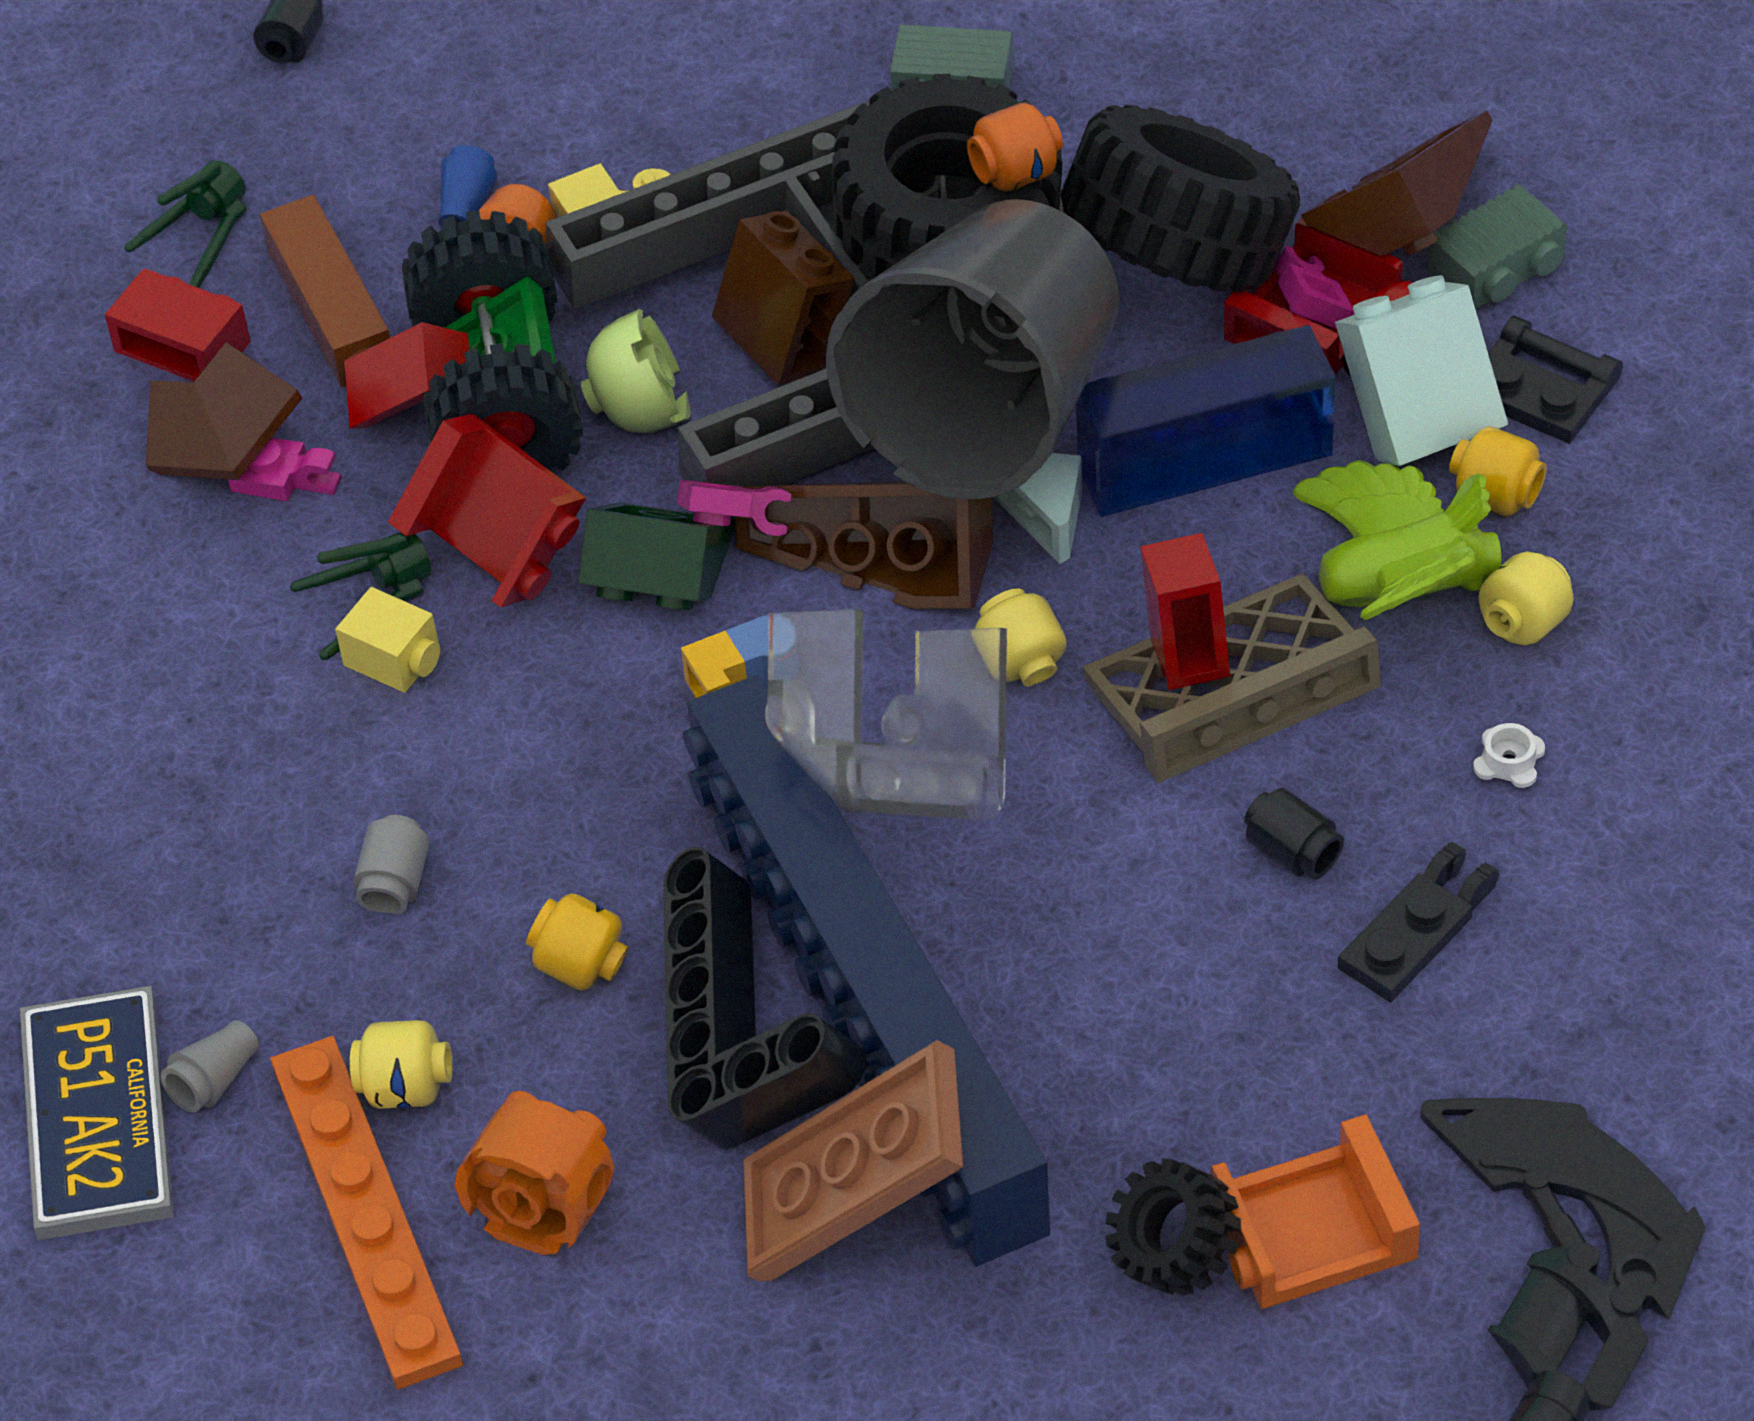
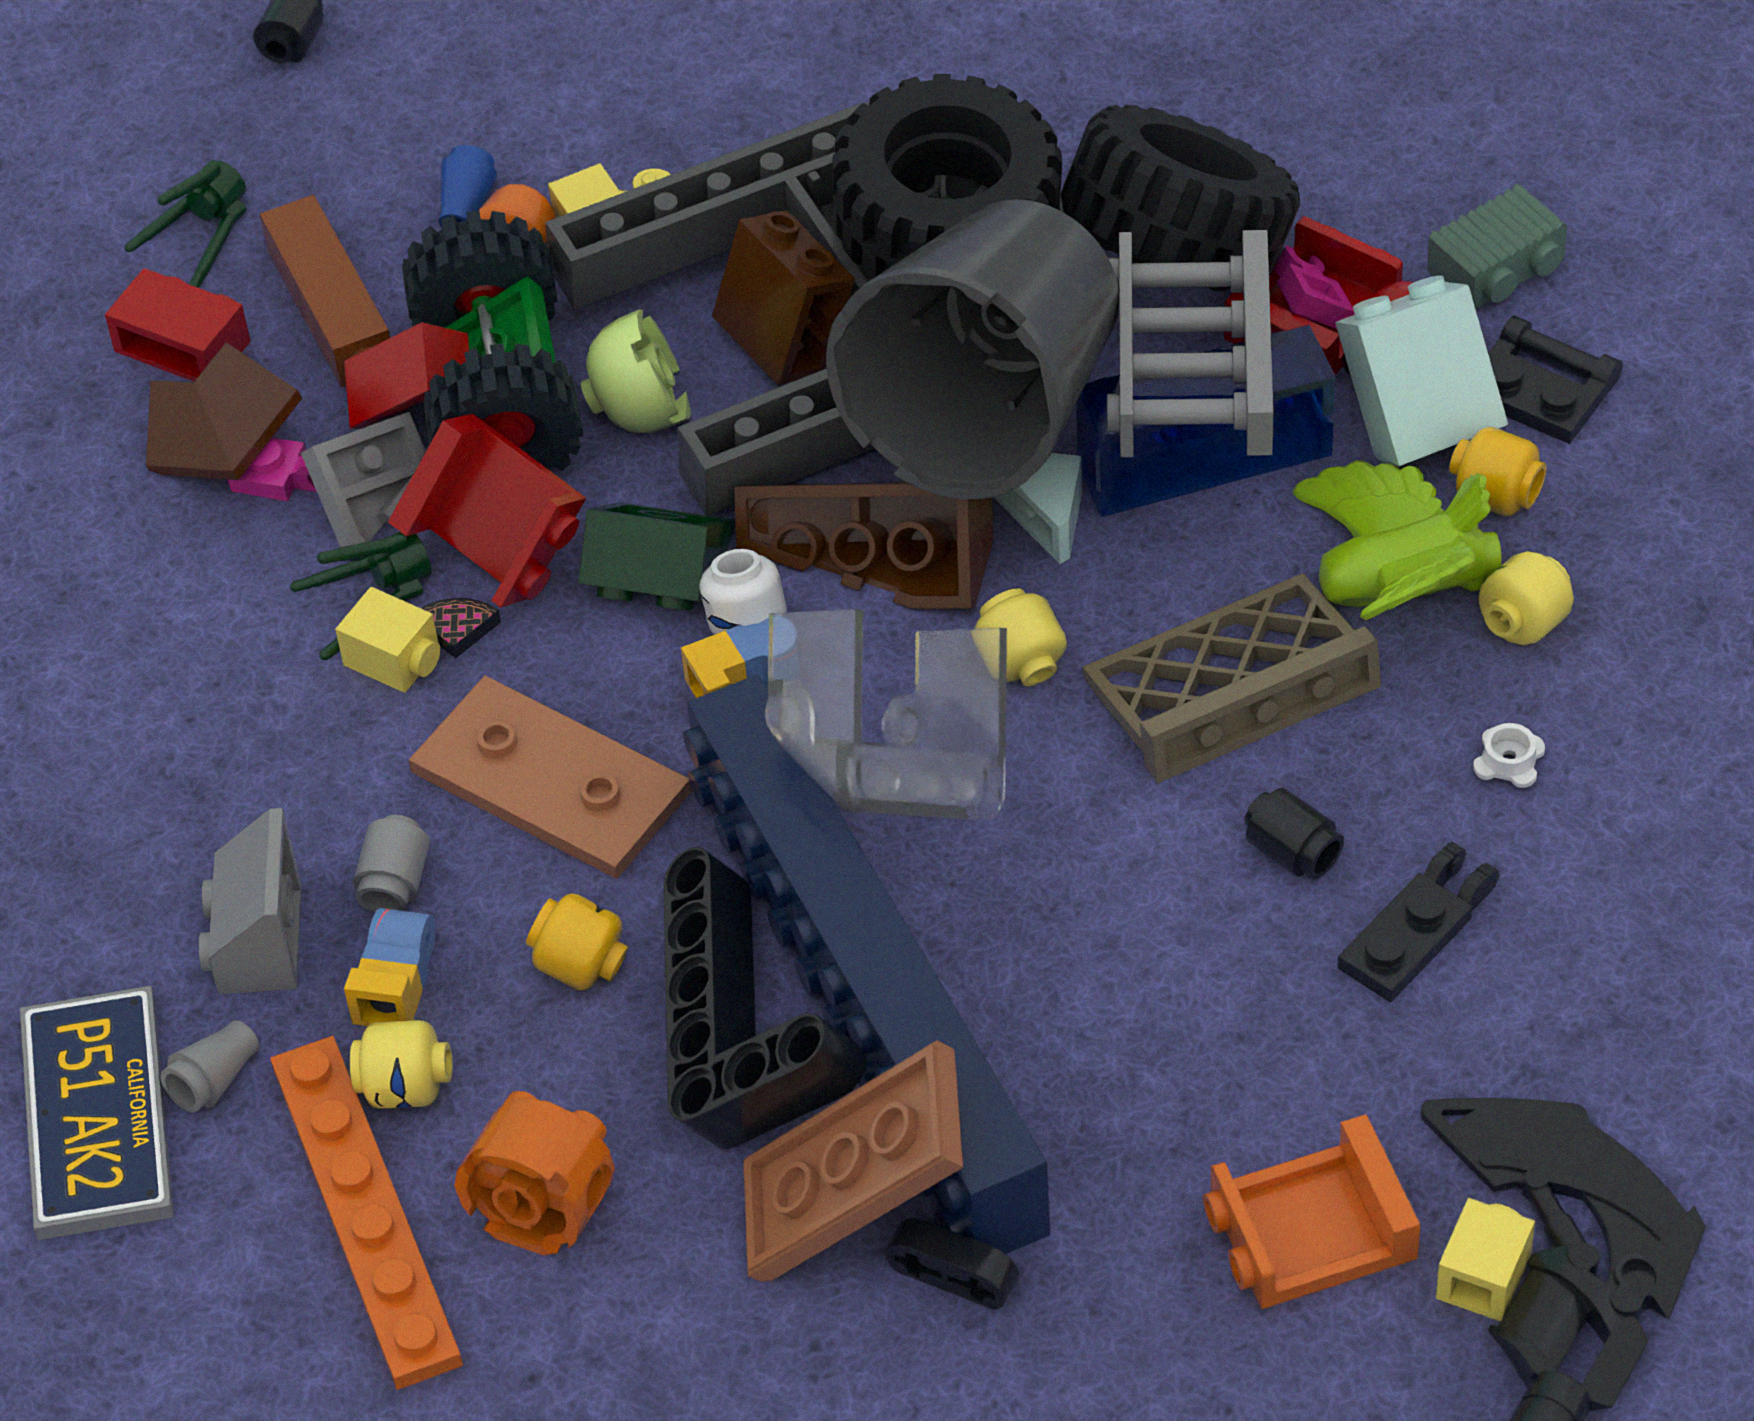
dark pink plate [677,479,791,536] -> none
sand green brick [891,24,1014,91] -> none
orange head [967,102,1063,192] -> none
black tyre [1105,1159,1241,1296] -> none
red piece [1140,533,1231,691] -> none
reddish brown wedge [1301,110,1493,256] -> none
none -> light grey slope [199,808,302,994]
none -> light grey wing [301,412,426,561]
none -> leg [344,908,436,1026]
none -> nougat plate [409,675,692,879]
none -> black tile [421,598,501,658]
none -> white head [699,549,787,634]
none -> black beam [885,1218,1019,1309]
none -> light grey fence [1107,230,1273,457]
none -> light yellow brick [1436,1198,1535,1321]

